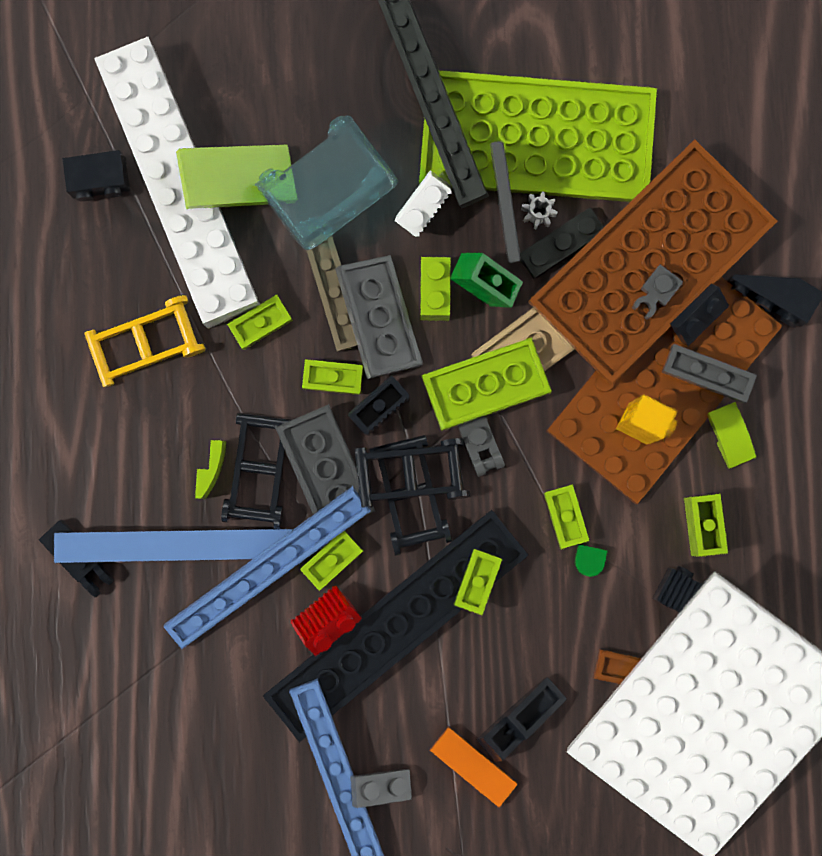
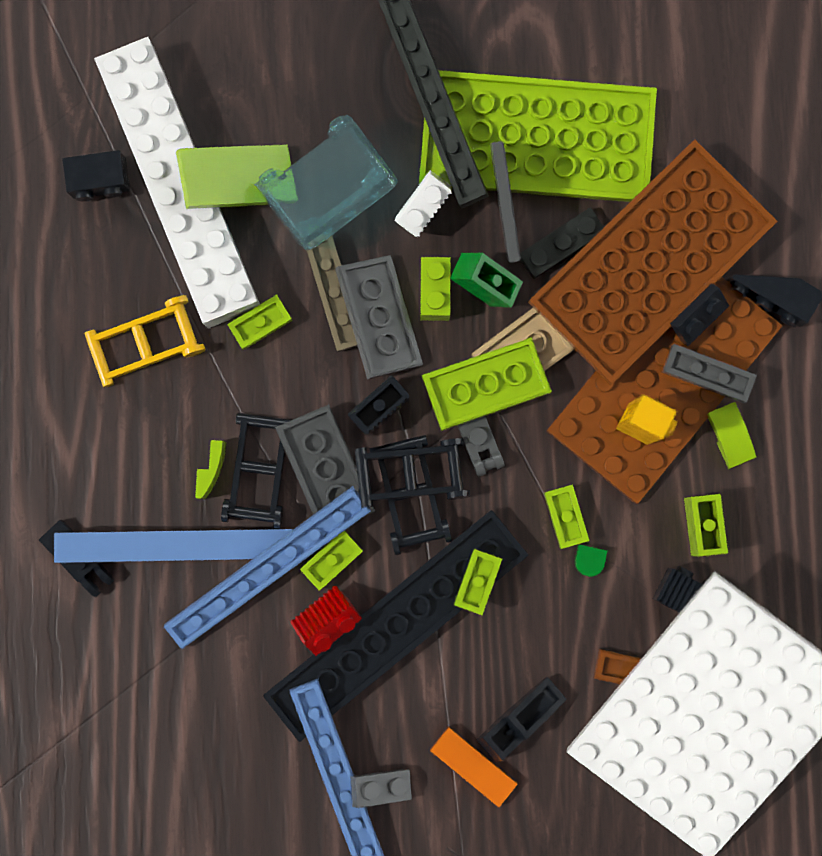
lime plate [302,359,363,395] -> none
white gear [521,191,558,229] -> none
dark grey plate [632,264,683,320] -> none

